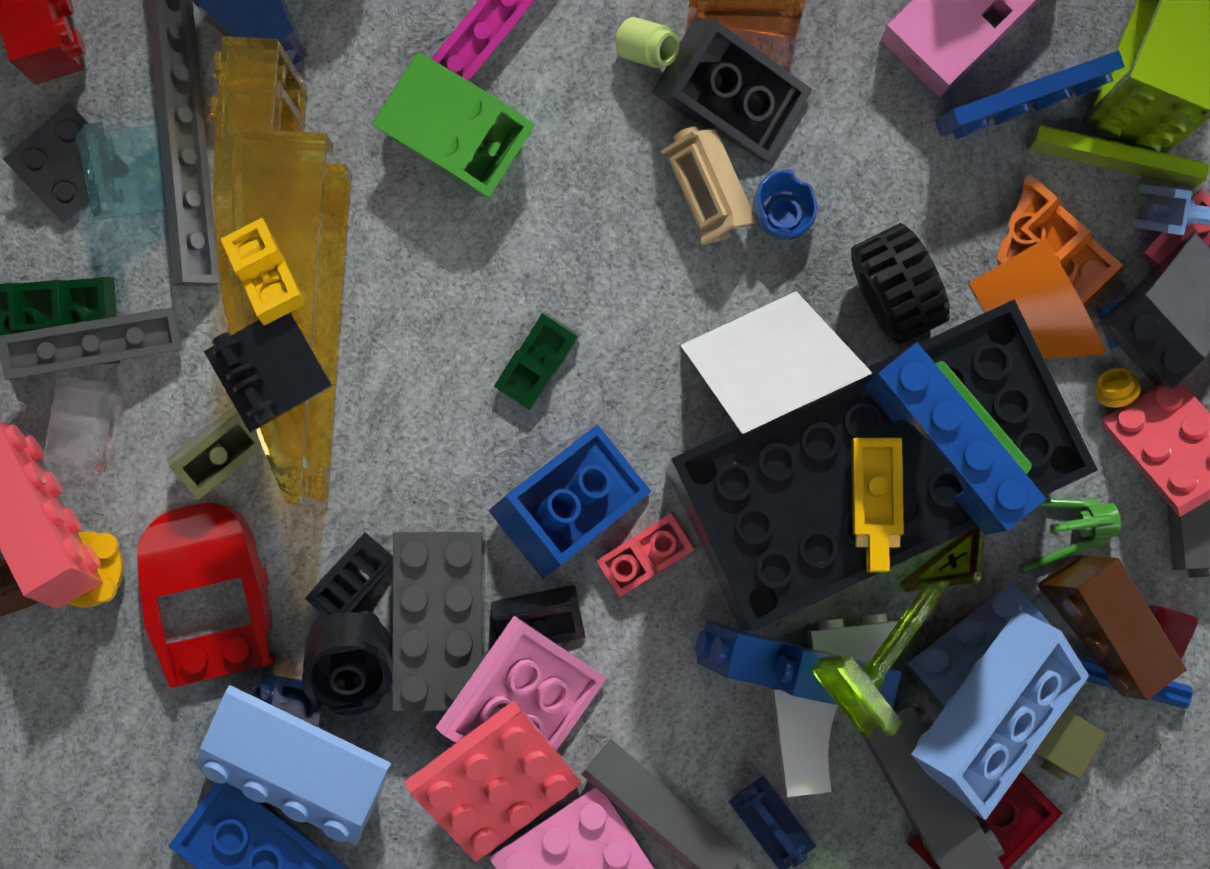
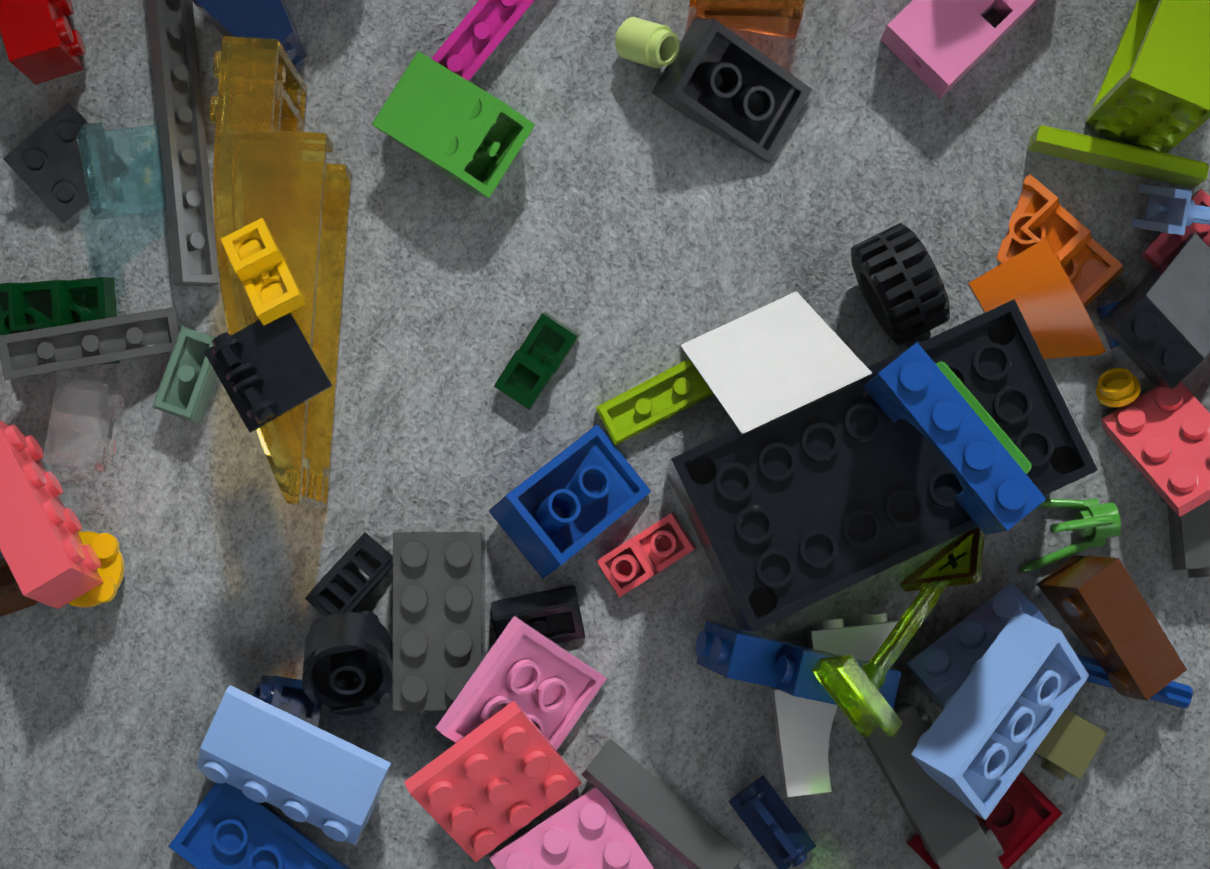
red slope [137,503,275,688] -> none
olive brick [166,405,267,500] -> none
tan window [661,126,757,245] -> none
blue hair [752,169,818,240] -> none
yellow hinge [851,438,904,573] -> none
blue plate [935,50,1125,140] -> none
dark red slope [1149,605,1199,659] -> none
none -> sand green slope [152,326,218,424]
none -> lime tile [595,358,715,446]

